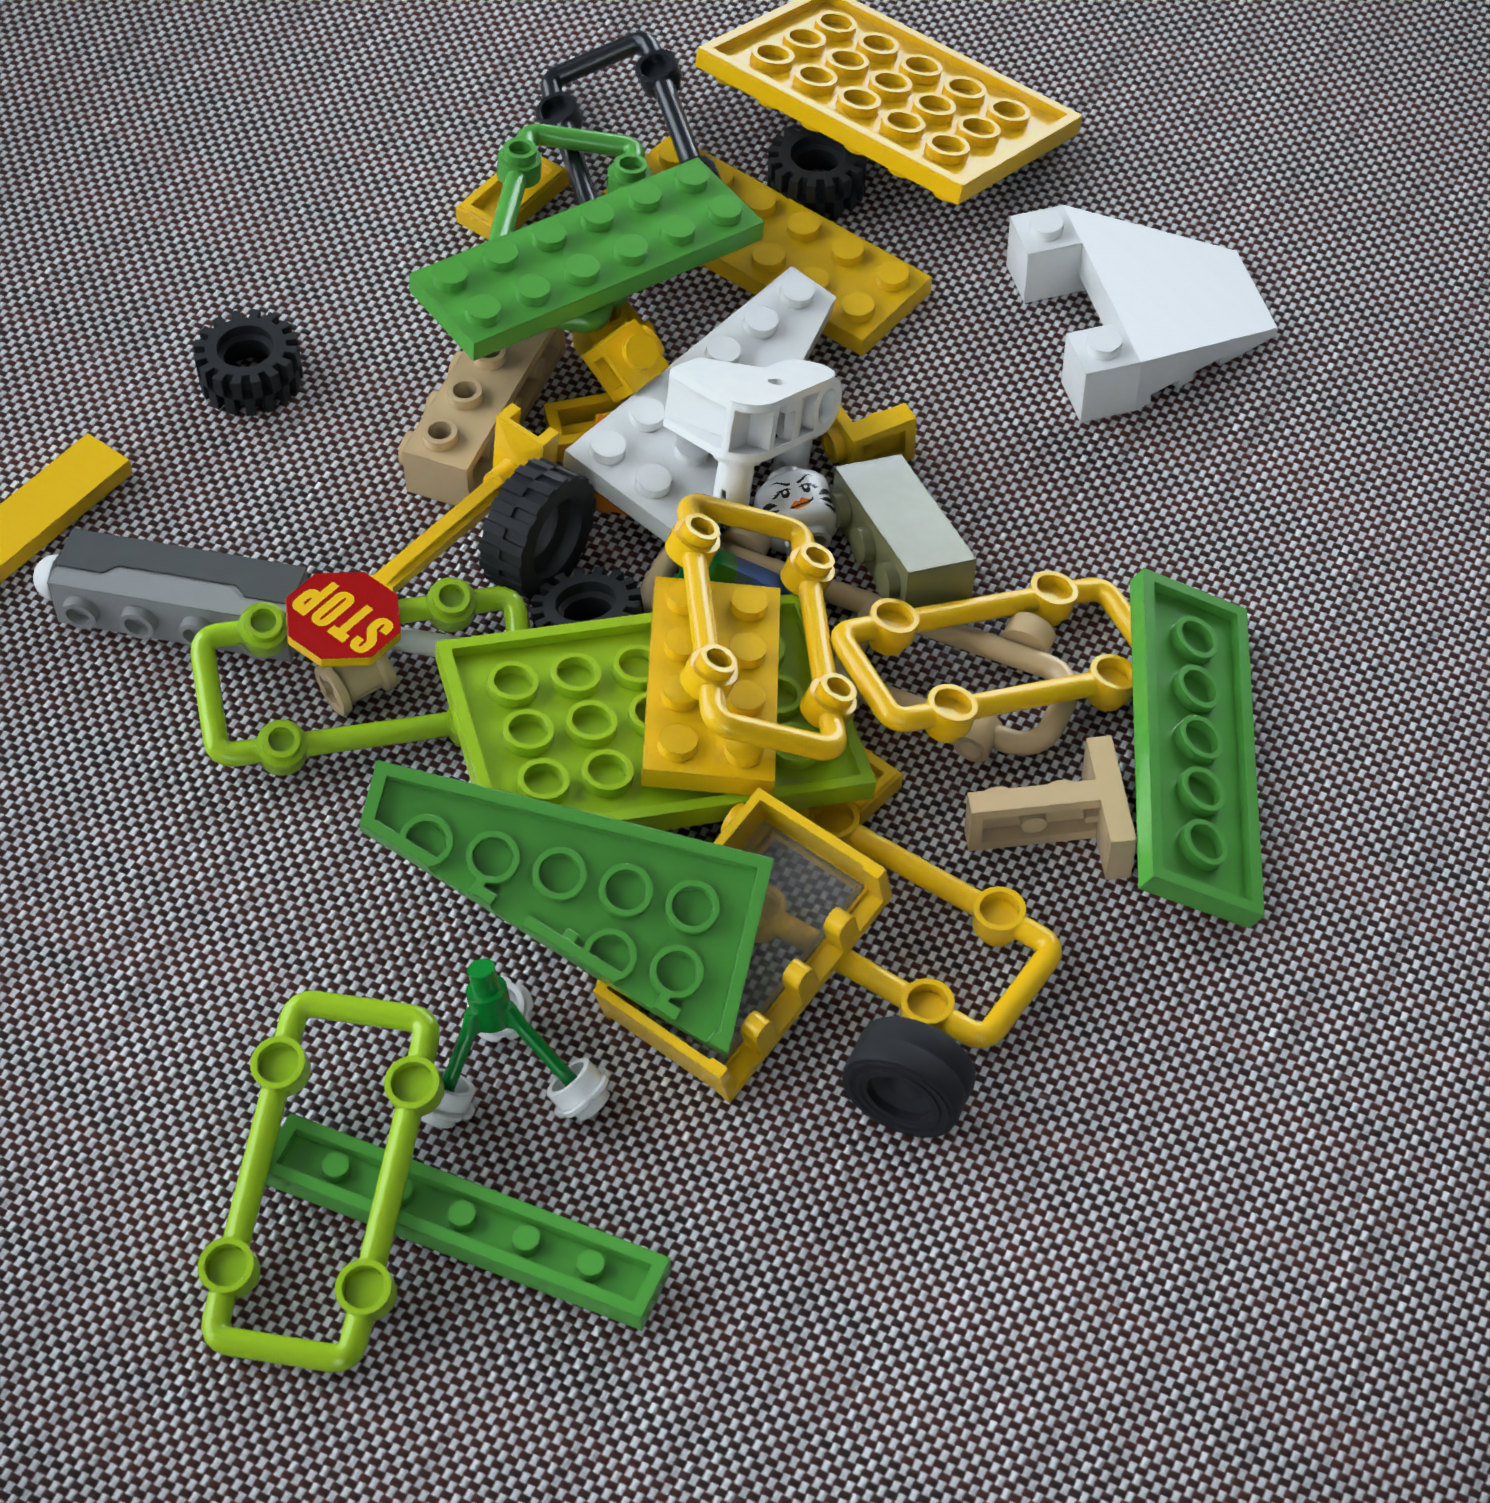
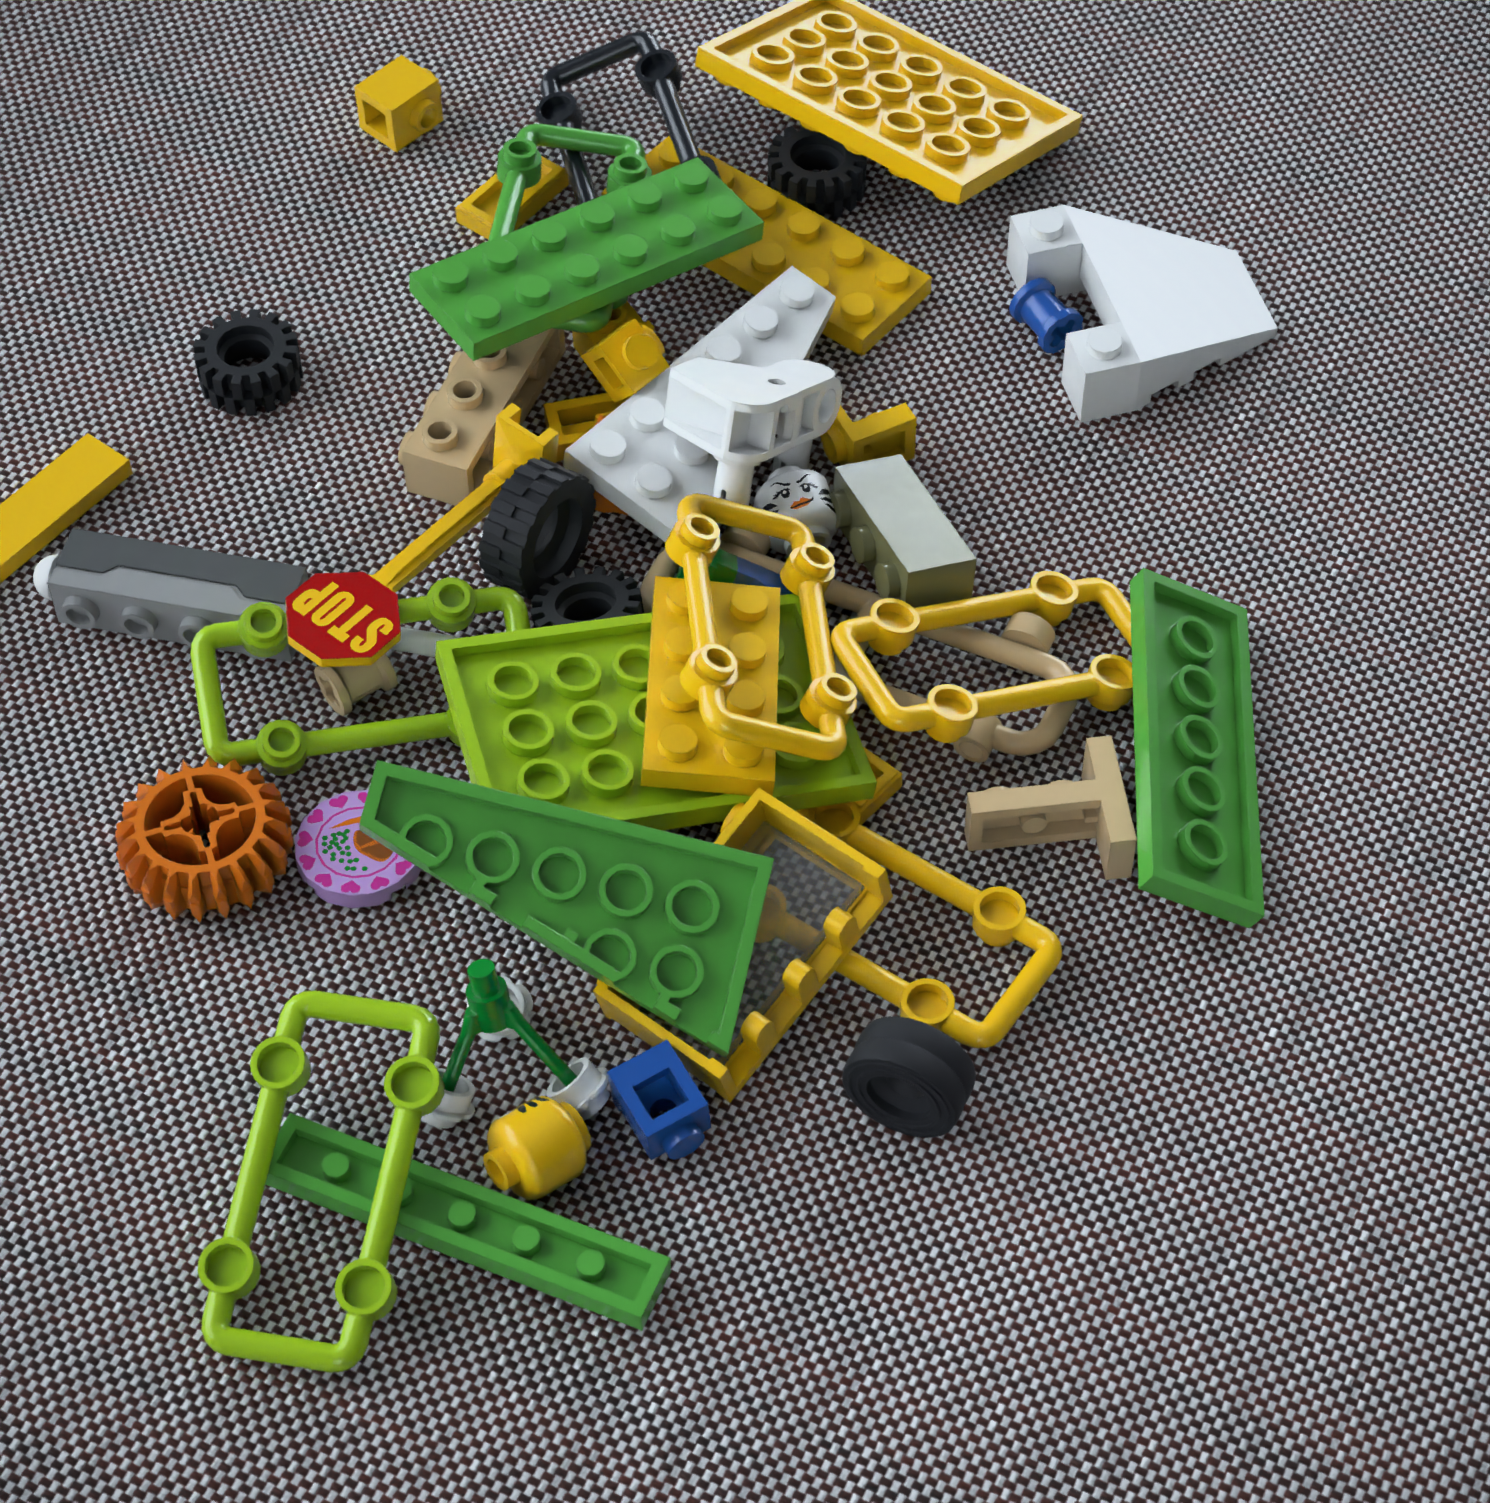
none -> orange gear [115,755,294,923]
none -> lavender tile [295,790,421,908]
none -> yellow brick [354,55,443,153]
none -> yellow head [483,1096,591,1200]
none -> blue brick [607,1039,711,1160]
none -> blue bush [1009,278,1083,354]

